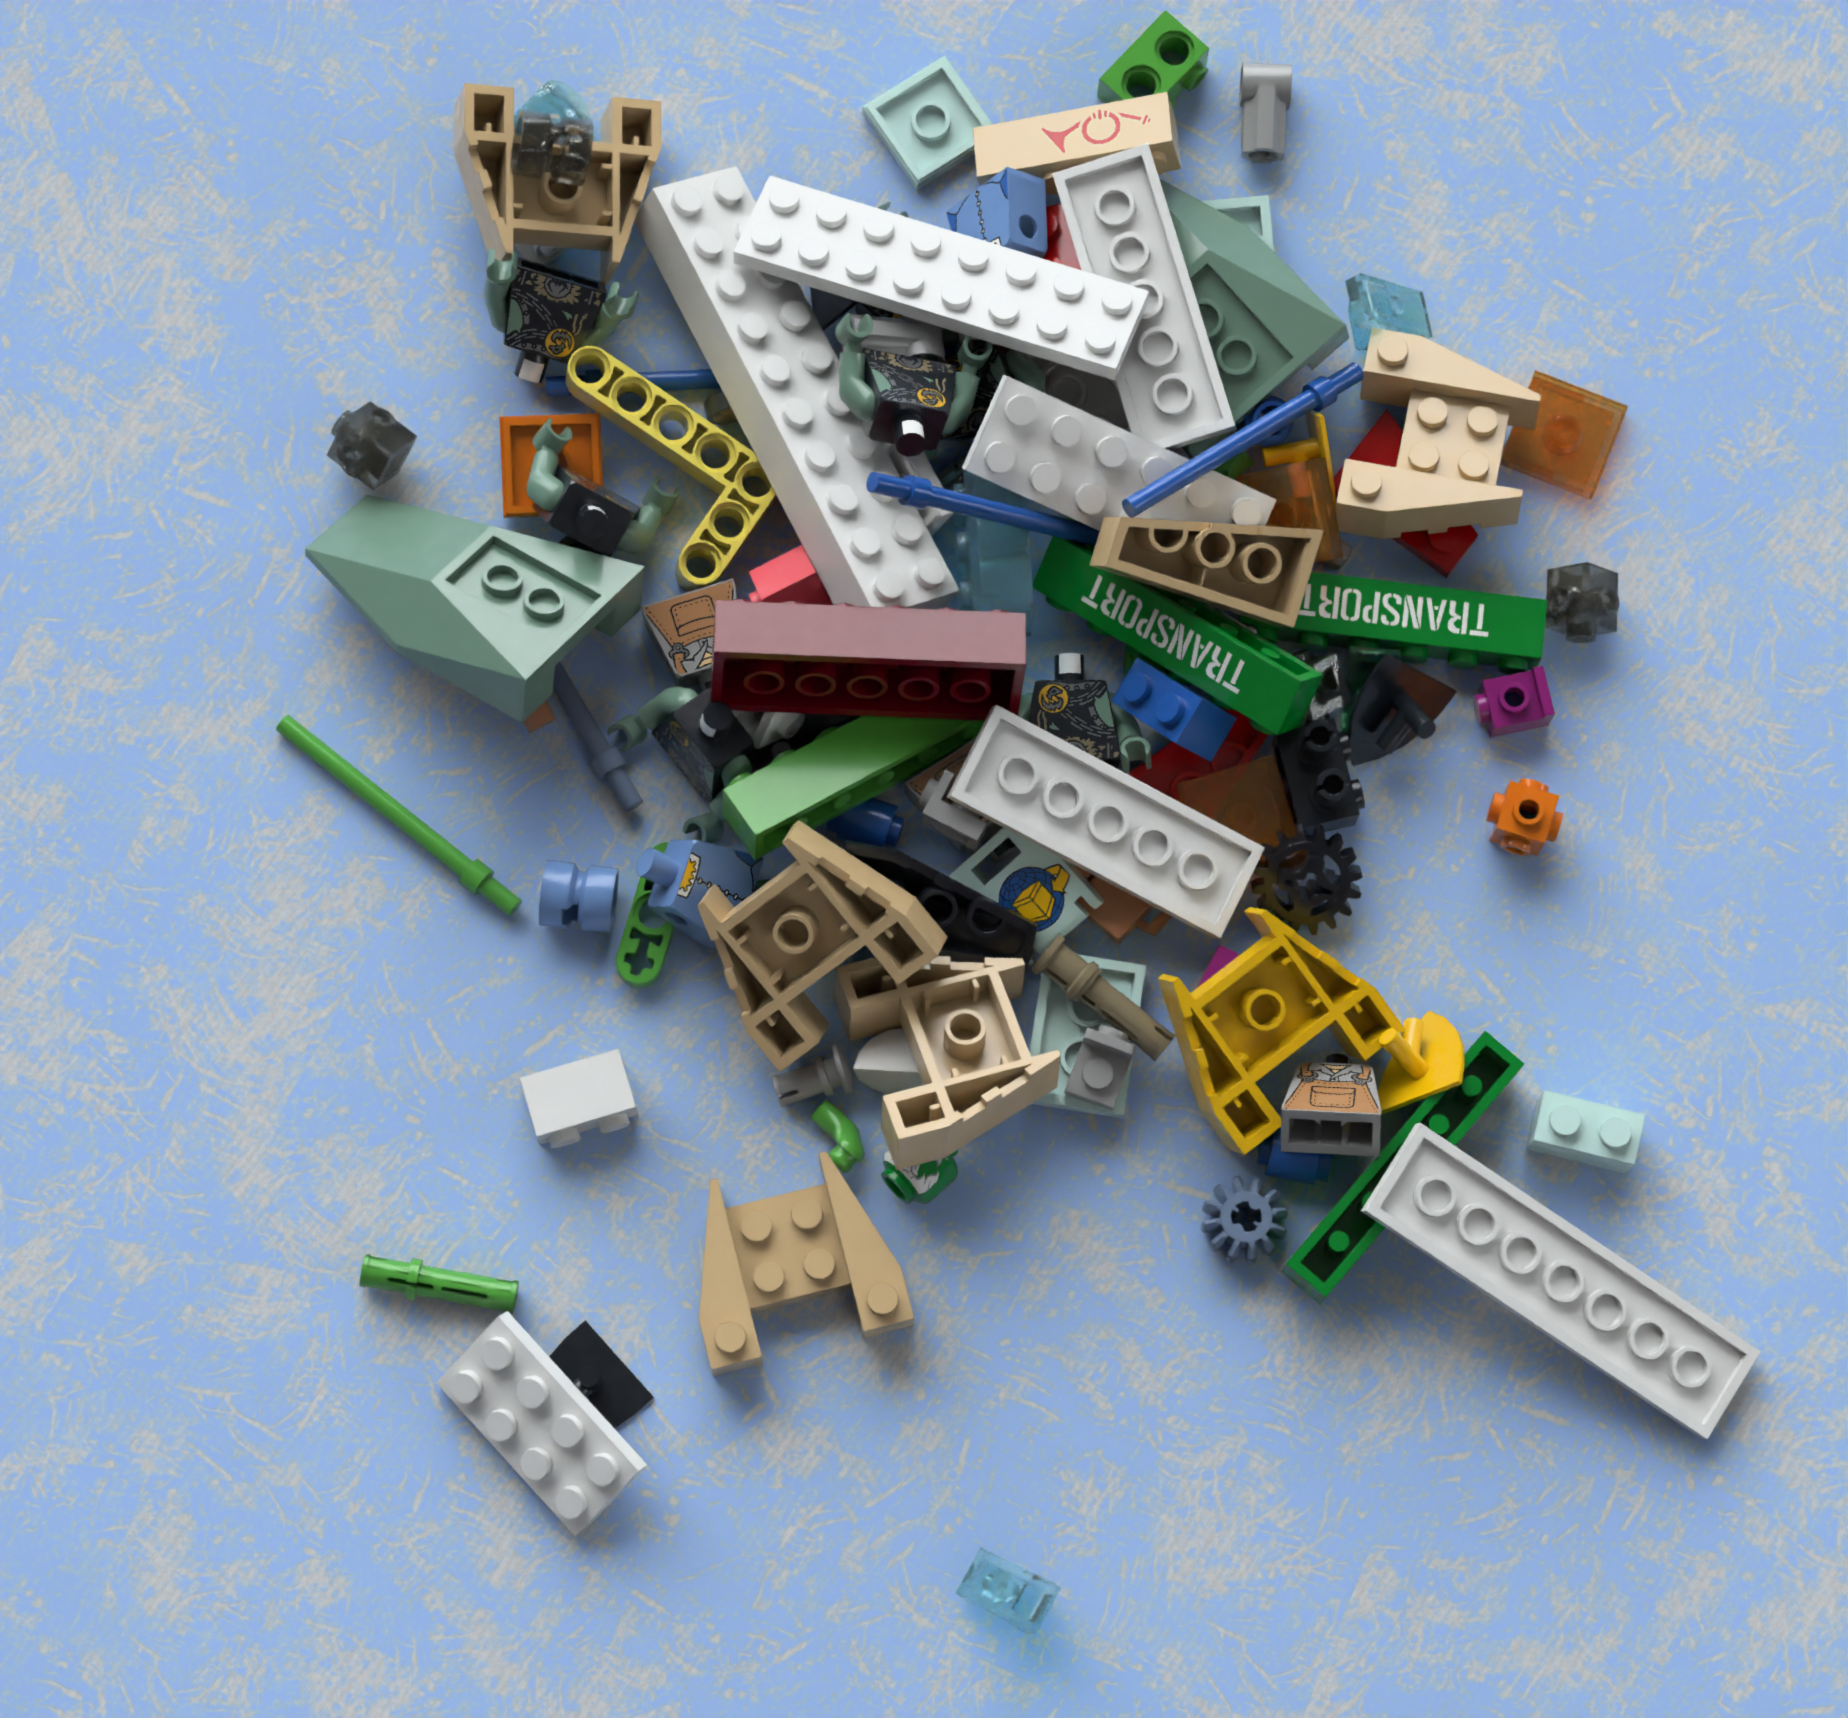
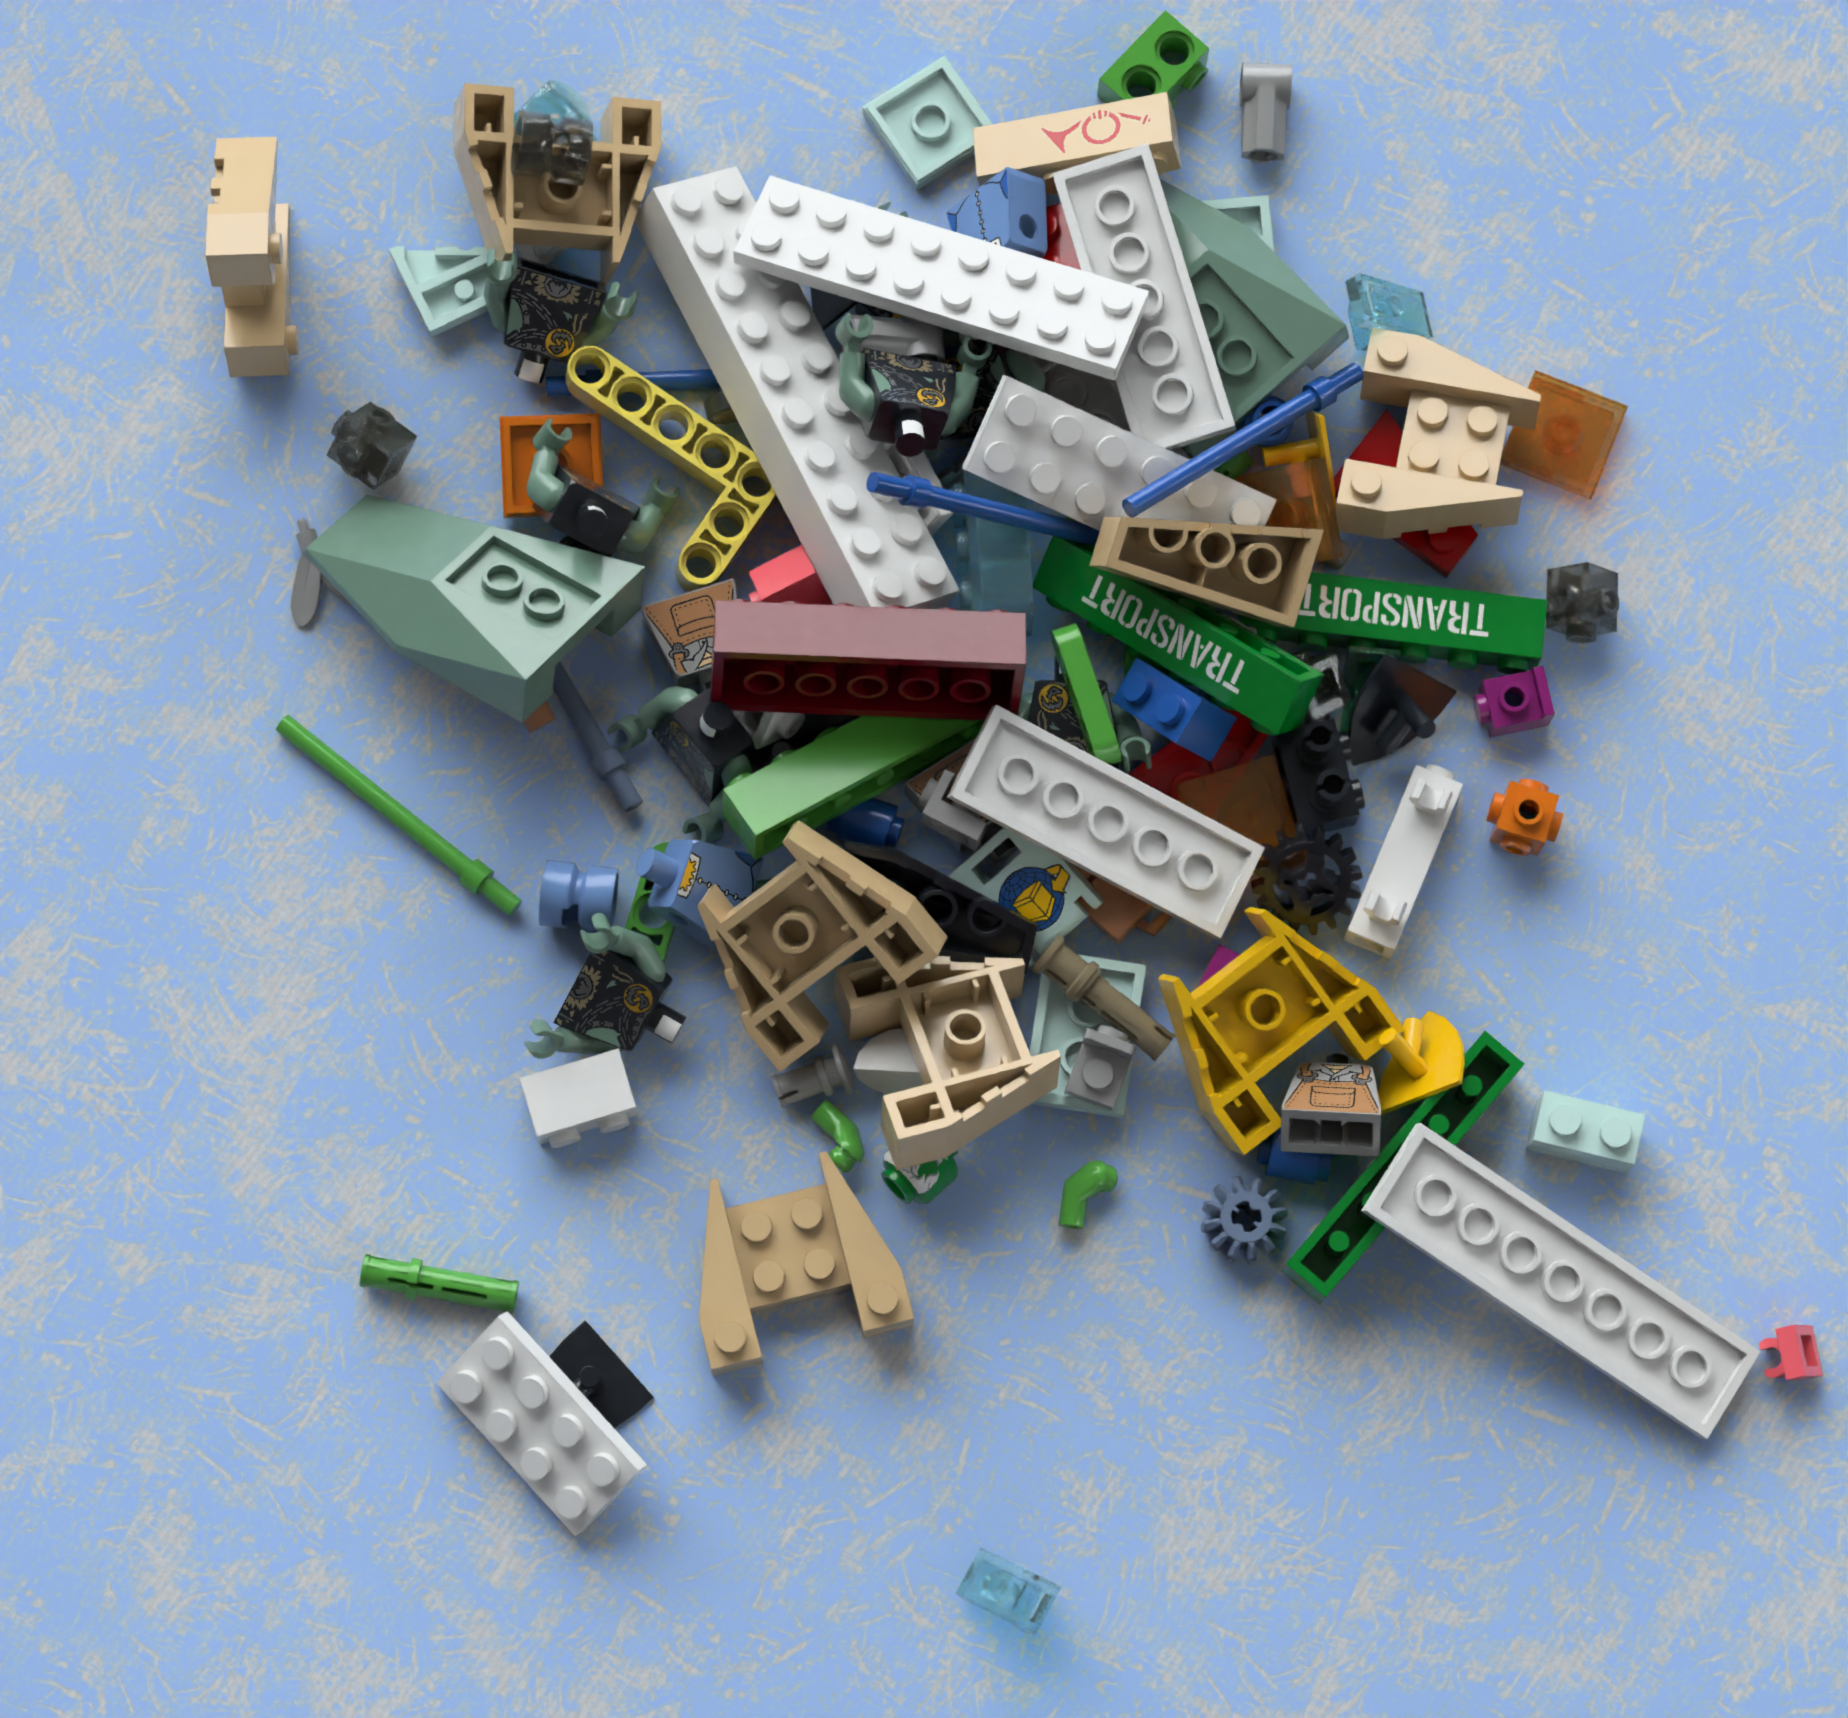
none -> tan wedge [205,137,299,377]
none -> light grey piece [291,518,352,627]
none -> light aqua wing [389,246,488,337]
none -> torso [524,913,687,1059]
none -> bright green beam [1050,623,1122,765]
none -> bright green arm [1058,1160,1118,1229]
none -> white brick [1343,764,1463,959]
none -> coral tile [1759,1325,1823,1380]

